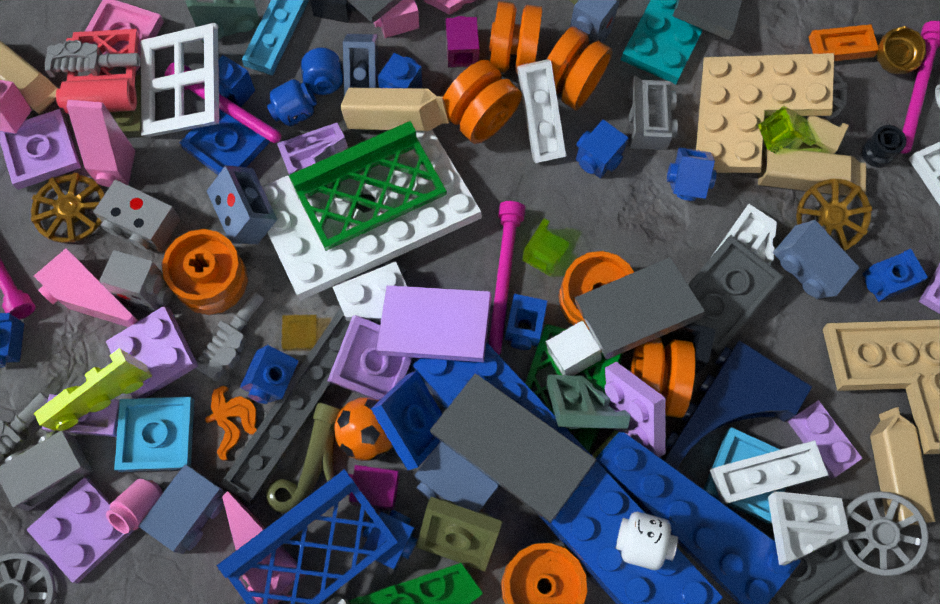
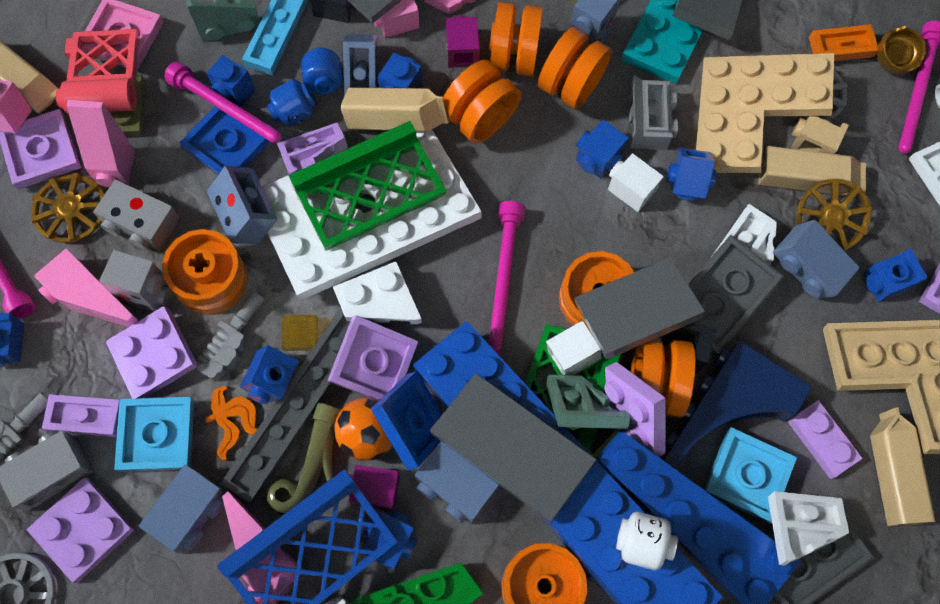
neon yellow wing [34,348,152,431] -> none
light grey piece [45,40,141,77] -> none
bright pink brick [106,479,163,534] -> none
white window [140,23,219,137] -> none
lavender tile [376,285,491,362] -> none
olive plate [416,496,503,572] -> none
blue brick [505,294,548,350] -> none
white plate [517,59,566,163] -> none
clear neon green panel [522,218,569,276] -> none
white plate [710,440,828,505] -> none
clear neon green panel [758,106,816,154] -> none
light grey wheel [840,491,929,576] -> none
black wheel [861,125,906,168] -> none
none -> white brick [608,153,664,212]

